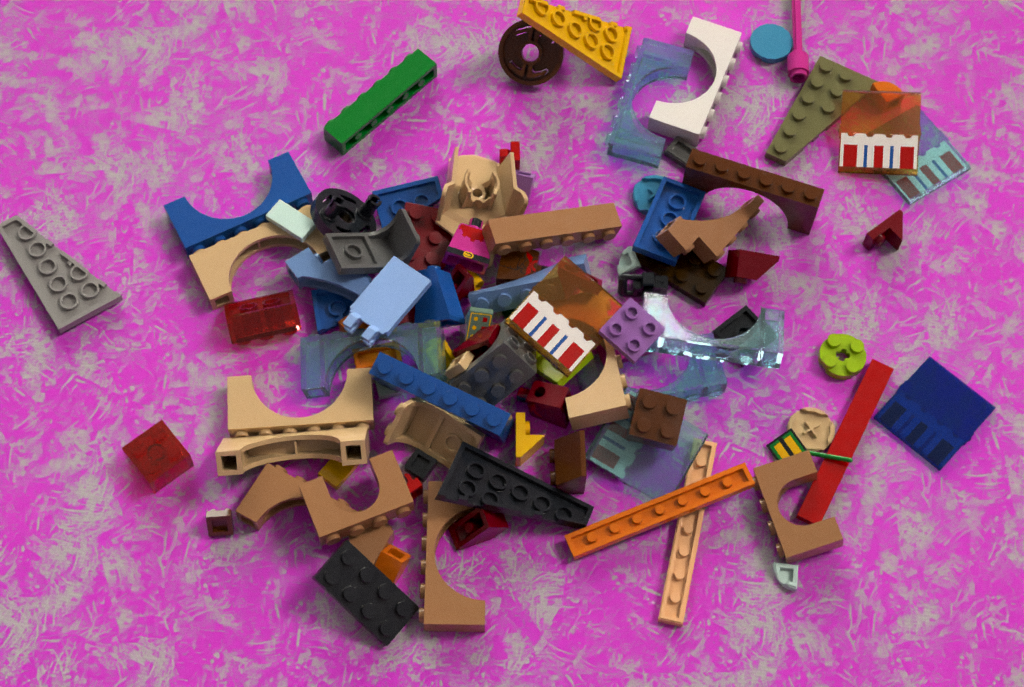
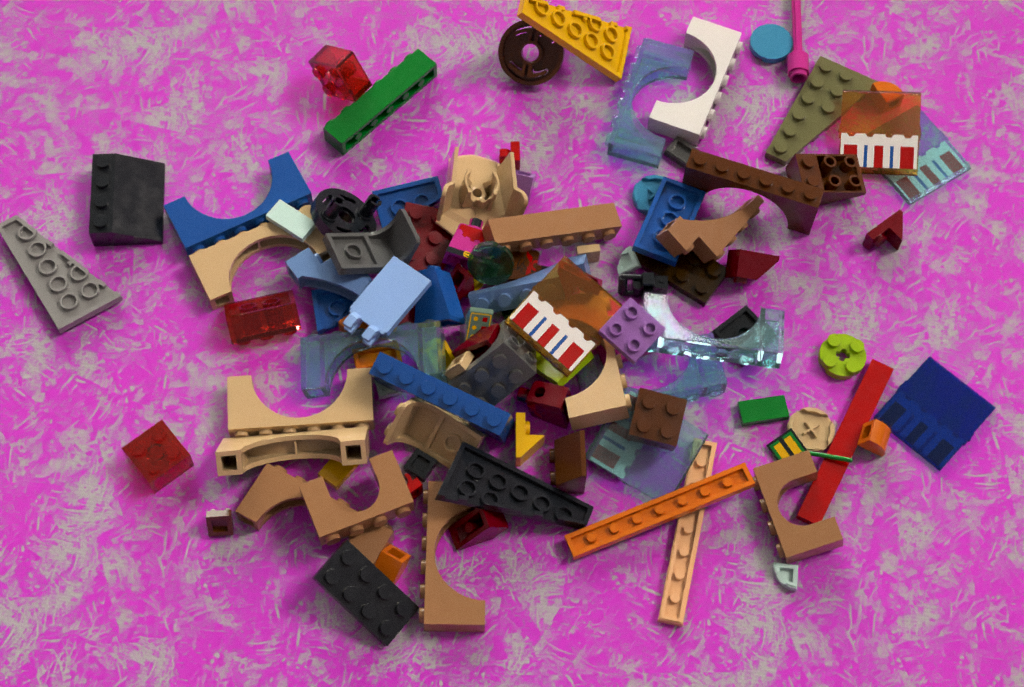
none -> black slope [89,153,165,247]
none -> clear red brick [308,45,372,102]
none -> clear green tile [467,241,515,285]
none -> tan tile [575,244,600,263]
none -> green tile [737,395,790,426]
none -> reddish brown slope [785,154,866,205]
none -> orange brick [857,419,891,457]

